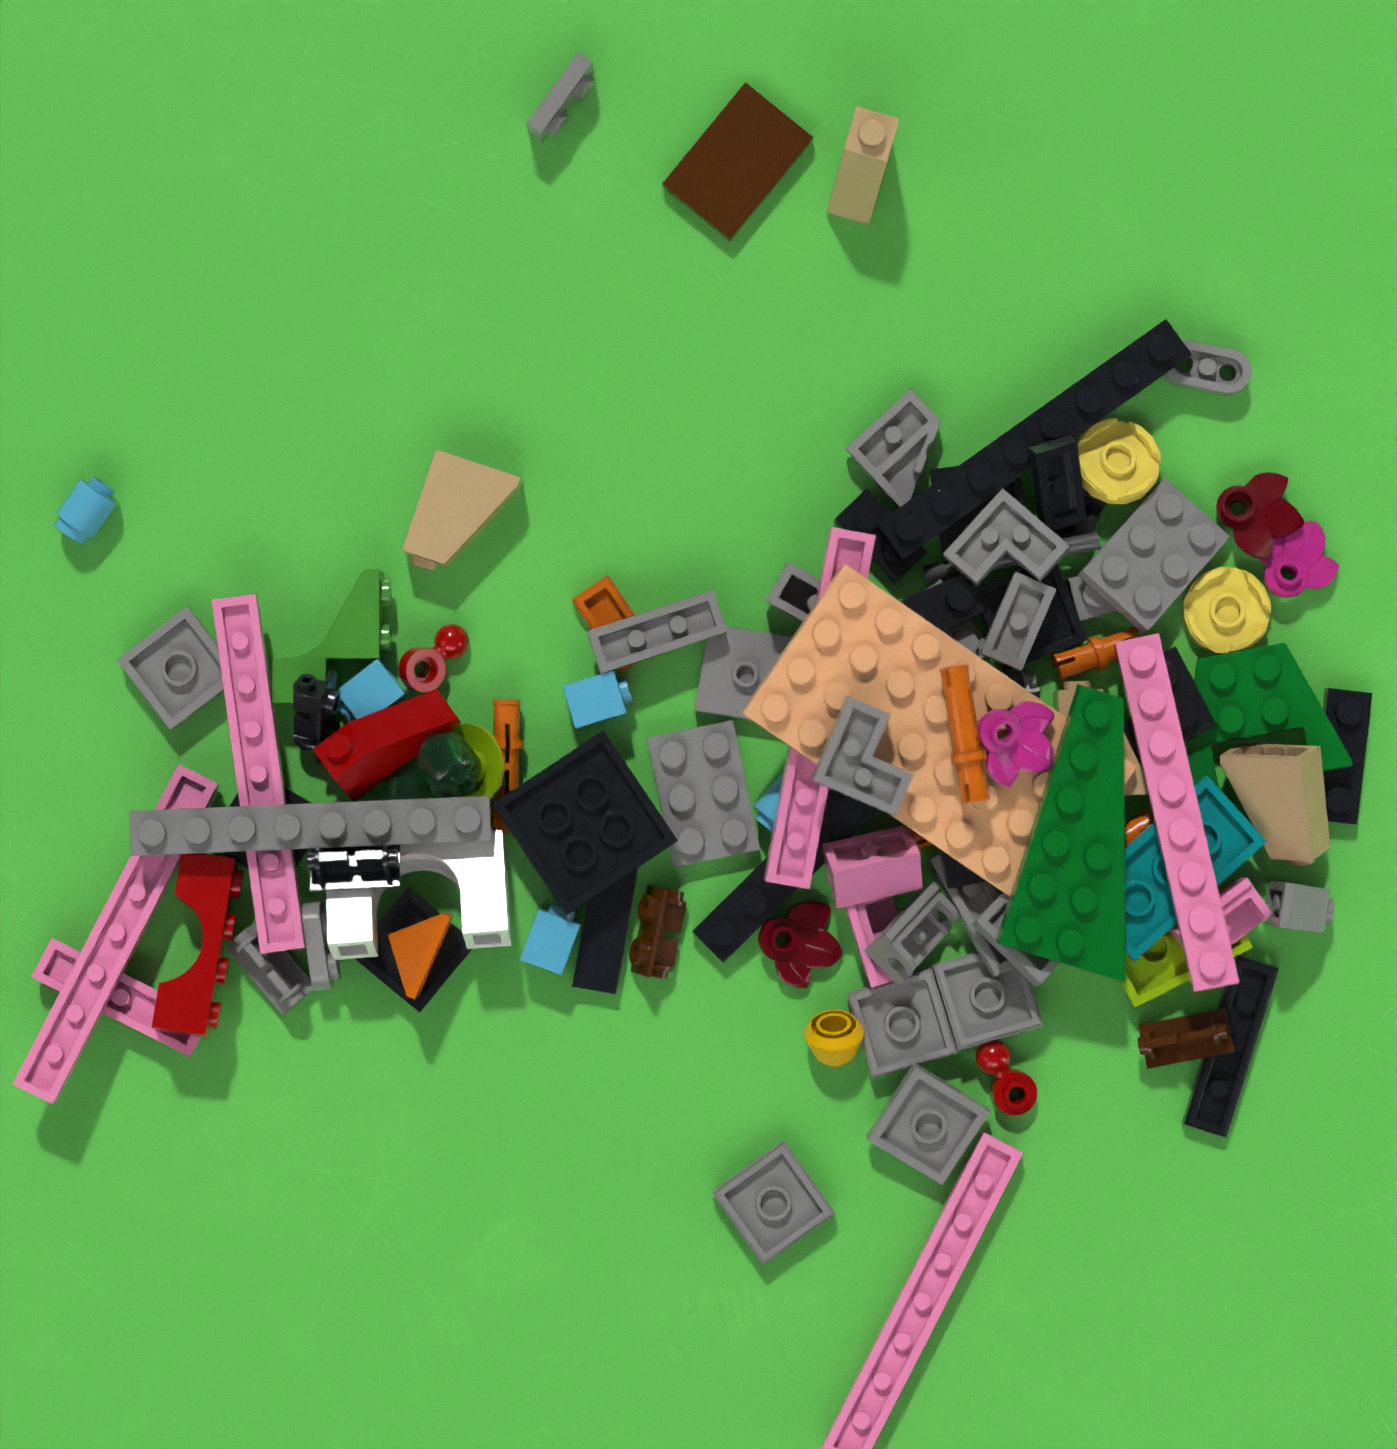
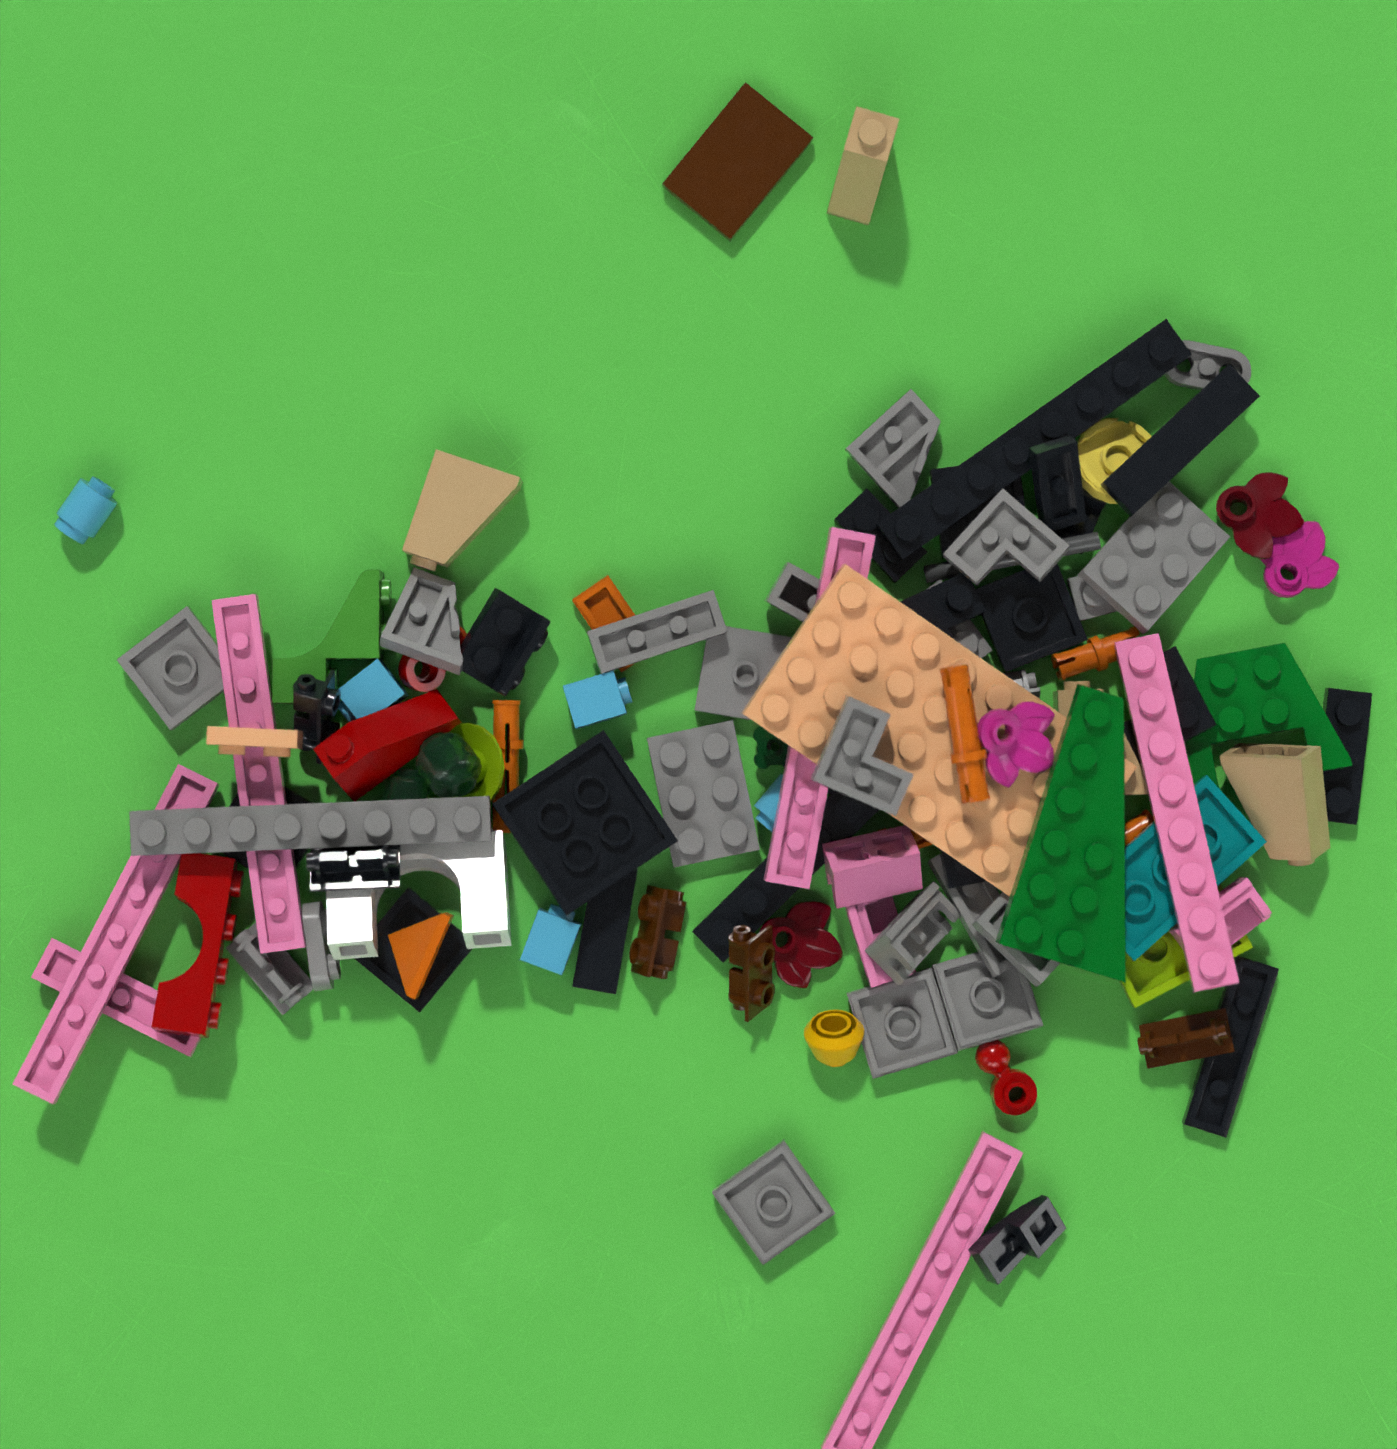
light grey plate [526,52,595,143] -> none
light grey plate [866,1062,990,1185] -> none
light grey plate [979,572,1056,672] -> none
light yellow tile [1182,567,1271,654] -> none
light grey slope [1263,880,1334,934] -> none
none -> light nougat plate [206,726,303,757]
none -> light grey wing [380,568,463,676]
none -> black bracket [460,588,551,696]
none -> reddish brown hinge [728,925,775,1022]
none -> dark green plate [753,726,789,769]
none -> black slope [968,1195,1066,1285]
none -> black tile [1100,364,1260,517]

